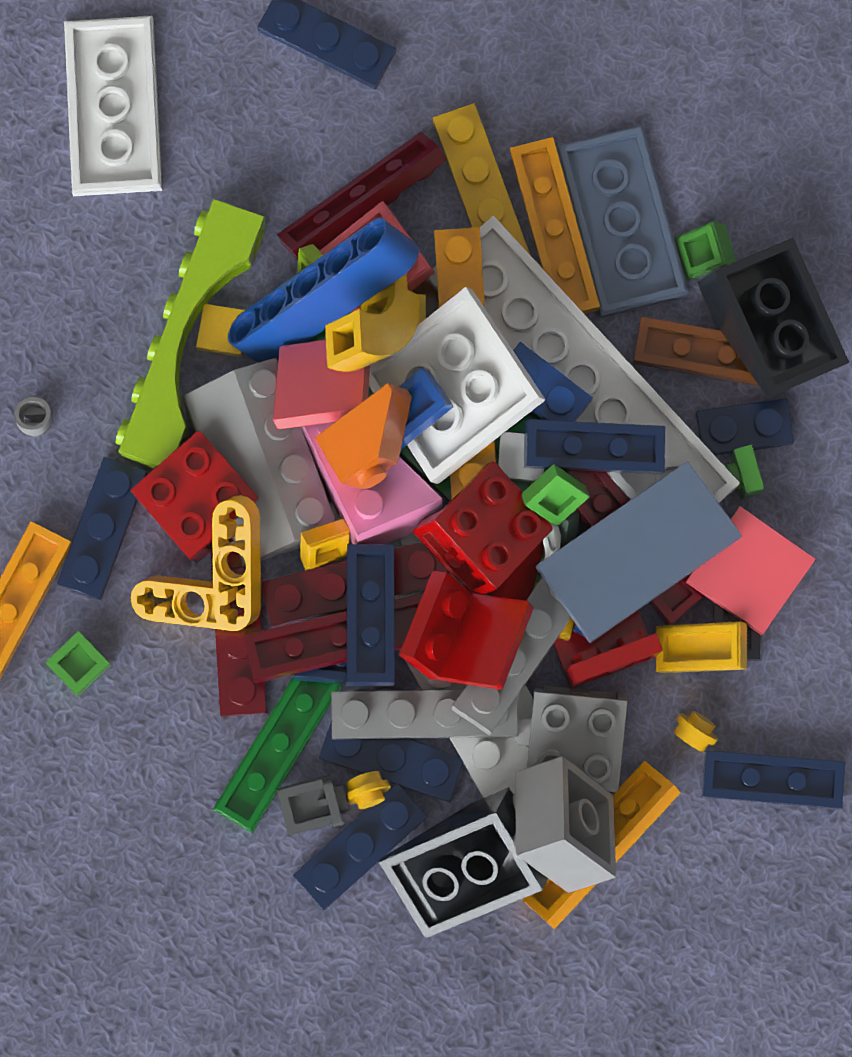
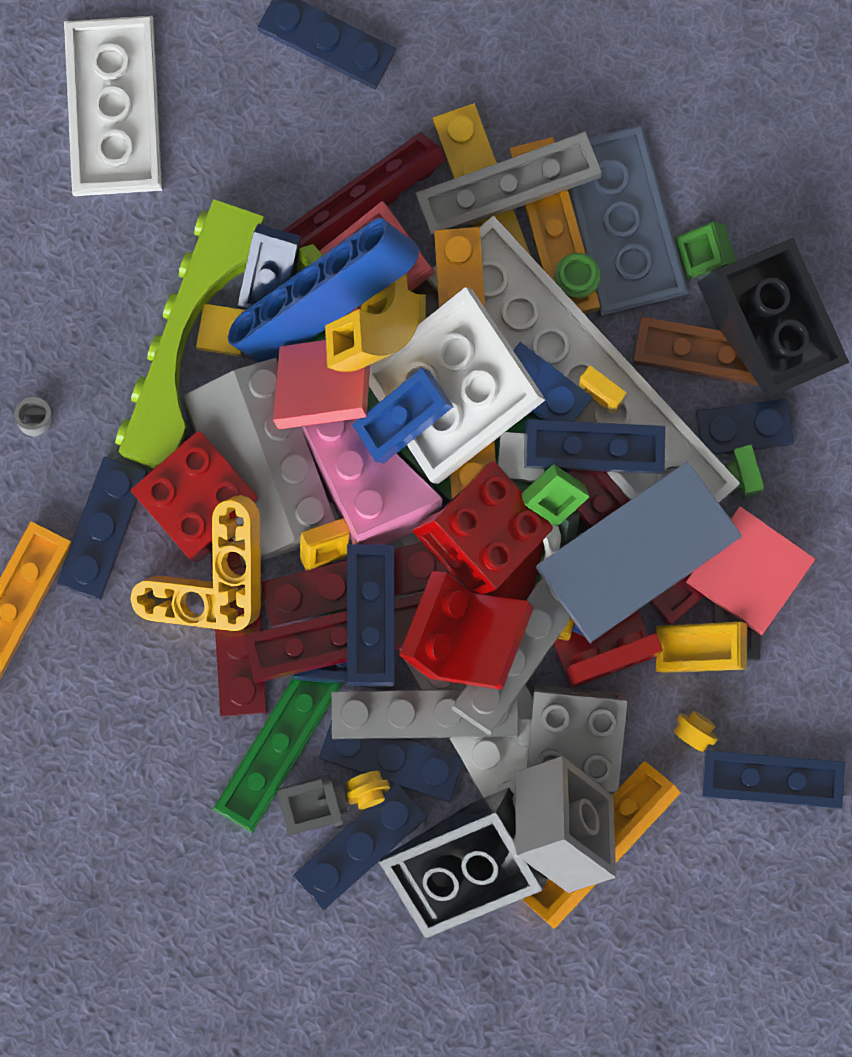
bright green plate [45,631,112,697] -> none
orange slope [315,383,412,489] -> none
none -> plate [237,223,302,310]
none -> light grey plate [416,132,602,239]
none -> bright green plate [555,253,600,299]
none -> yellow tile [578,365,627,414]

